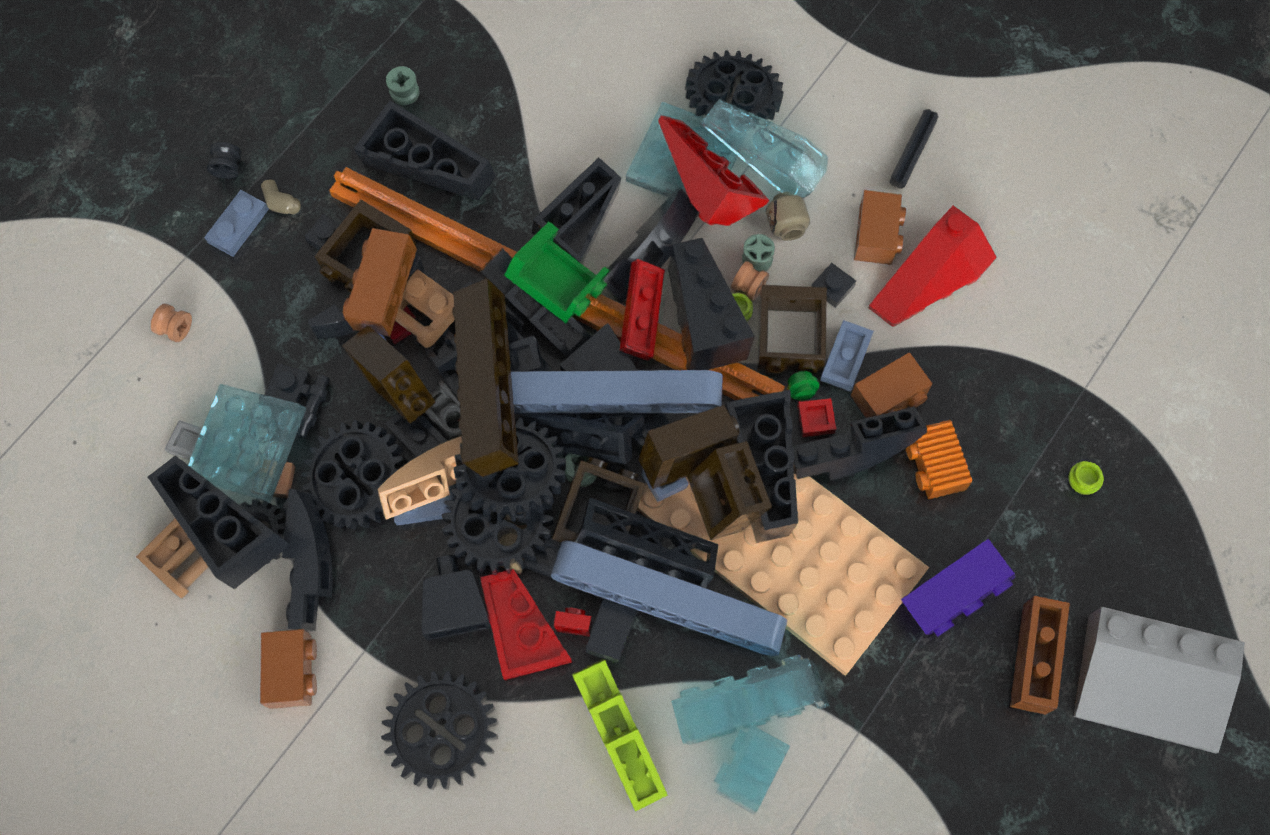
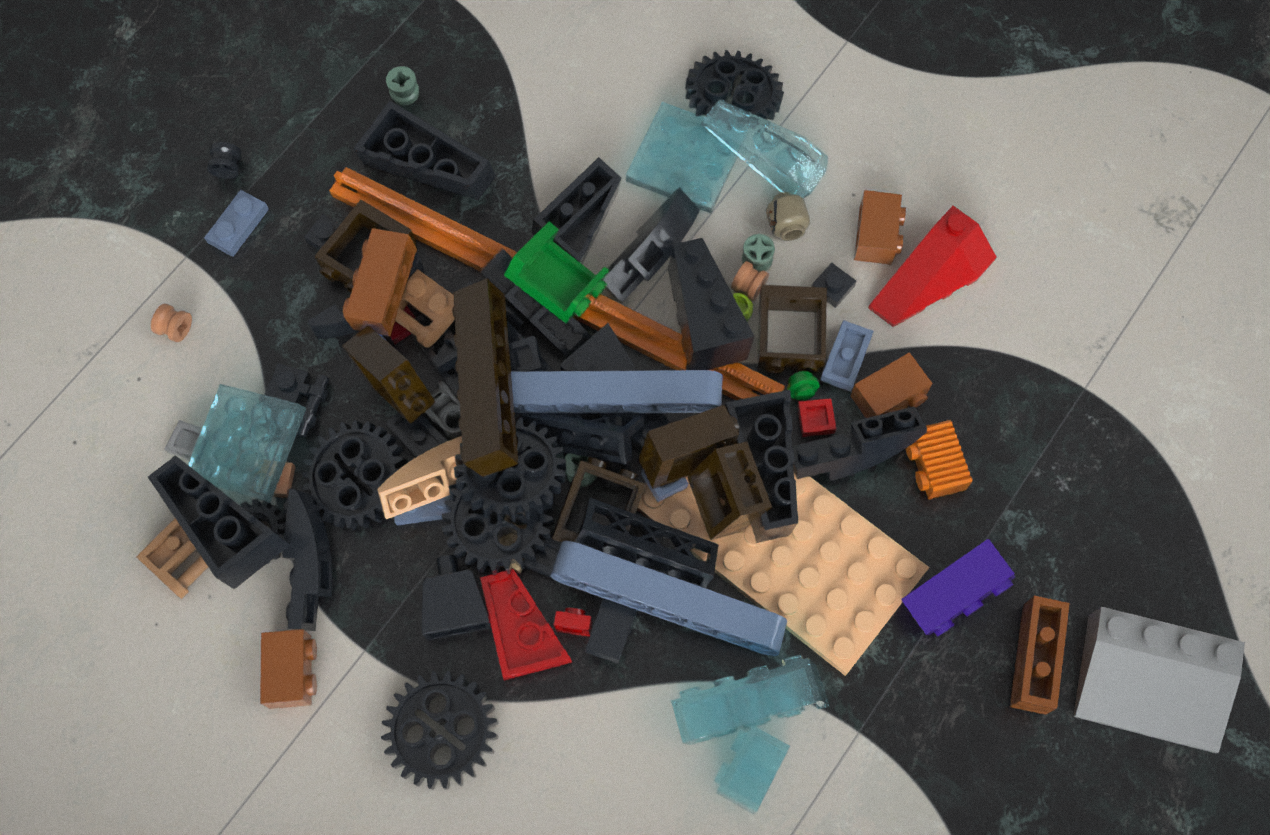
dark tan arm [261,180,301,215] -> none
lime slope [572,659,668,812] -> none
red tile [619,259,665,361] -> none
red wedge [658,115,769,226] -> none
black axle [890,109,939,189] -> none
lime plate [1068,461,1104,495] -> none

